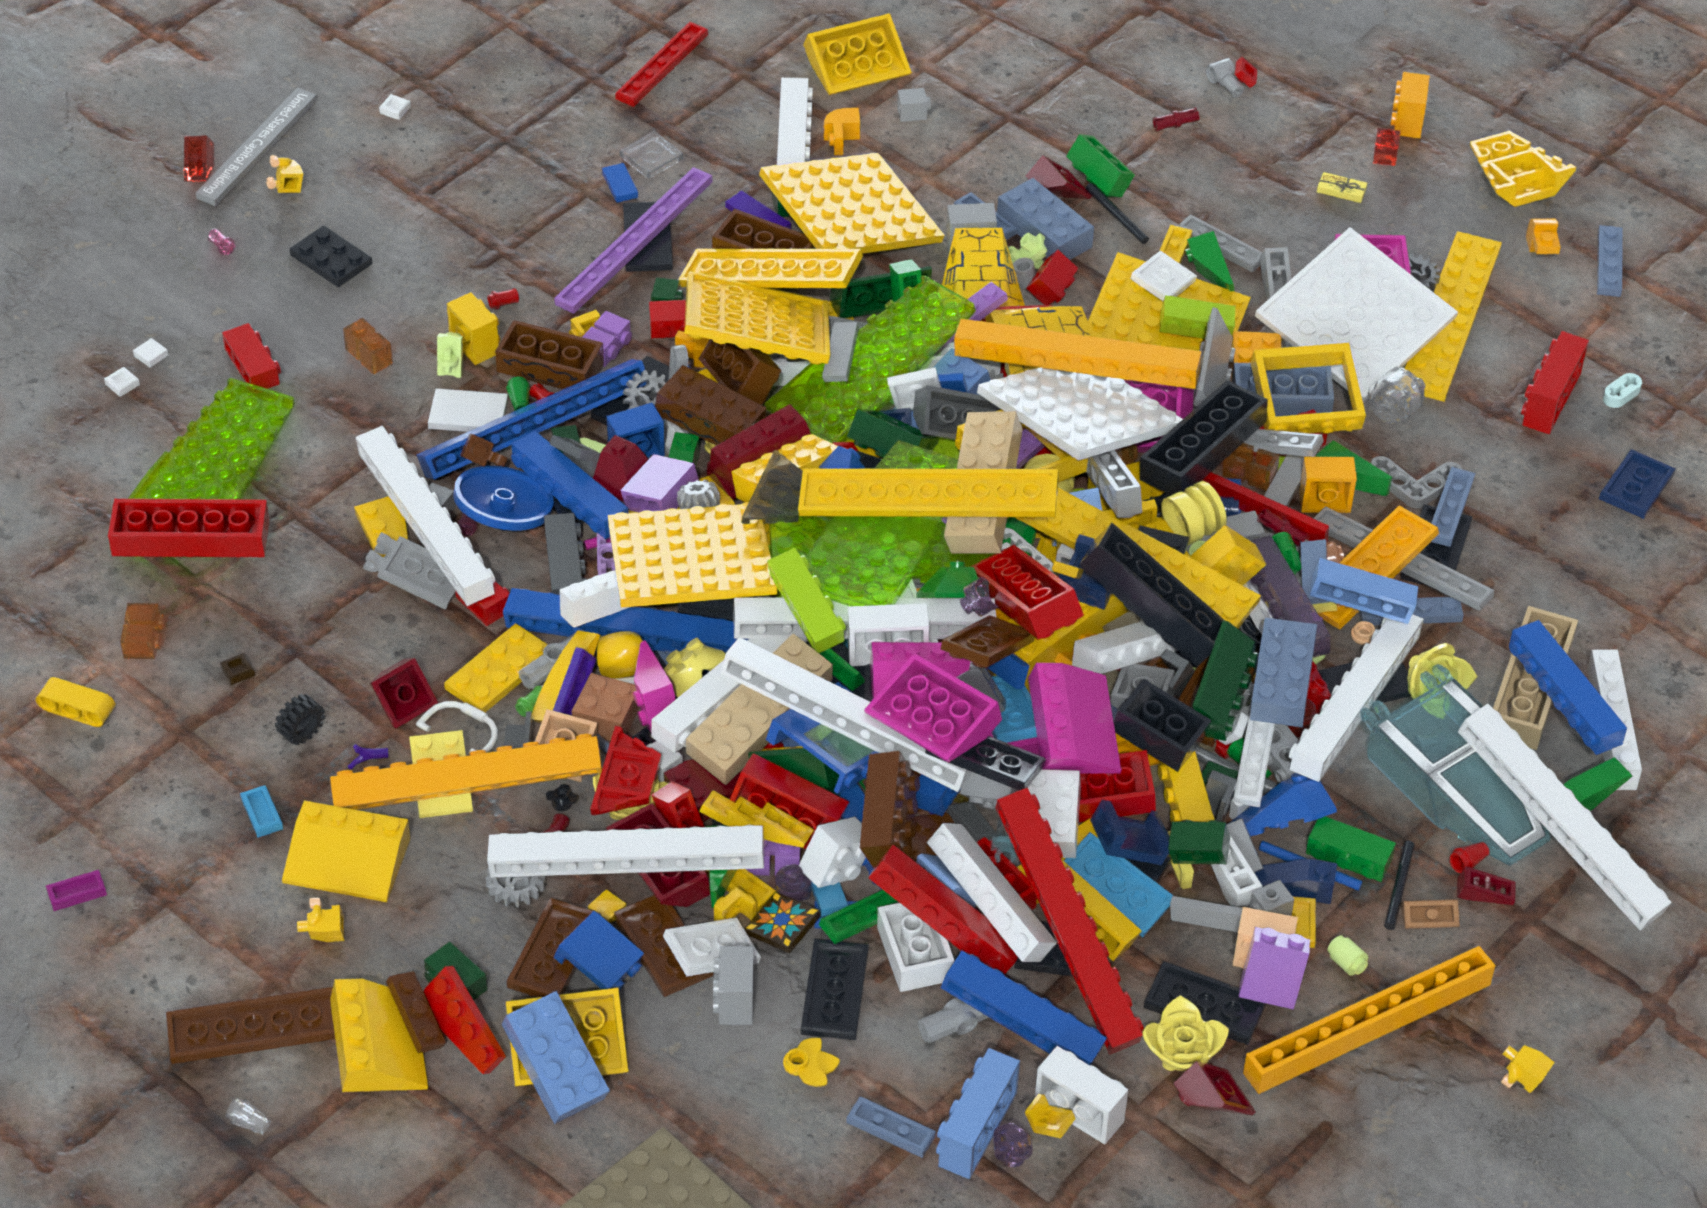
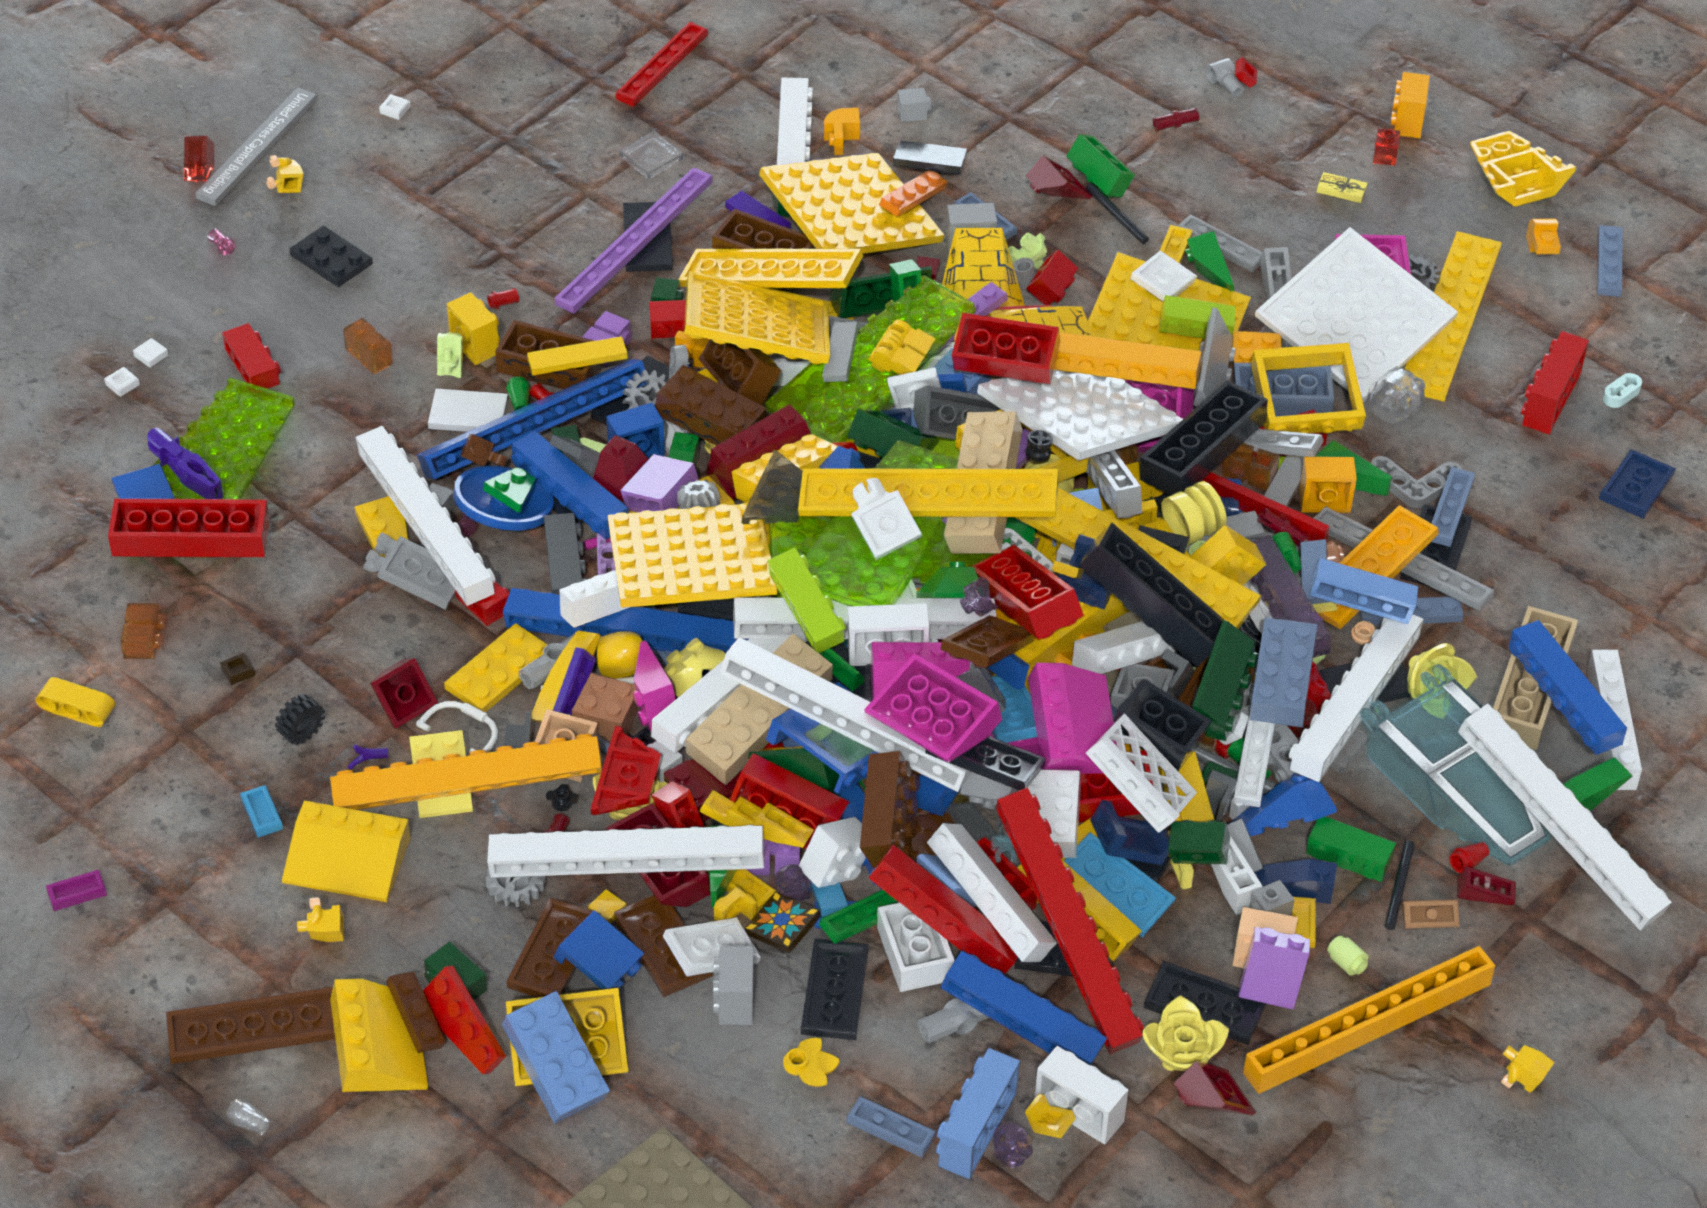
bright green pin [515,686,542,717] -> none
yellow bracket [569,310,600,337] -> none
blue tile [602,163,638,203] -> none
yellow slope [803,13,912,95] -> none
sand blue brick [997,178,1094,260] -> none
light grey tile [1170,896,1243,932] -> none
blue bar [1259,841,1363,891] -> none
none -> blue tile [111,464,175,499]
none -> dark purple arm [147,428,223,499]
none -> wing [483,467,536,513]
none -> yellow tile [527,336,628,375]
none -> white plate [851,478,922,560]
none -> yellow hips [868,320,936,375]
none -> orange plate [879,171,948,217]
none -> tile [893,140,967,174]
none -> dark red tile [917,256,940,281]
none -> red brick [952,313,1061,384]
none -> black wheel [1026,430,1053,461]
none -> white fence [1086,713,1197,833]

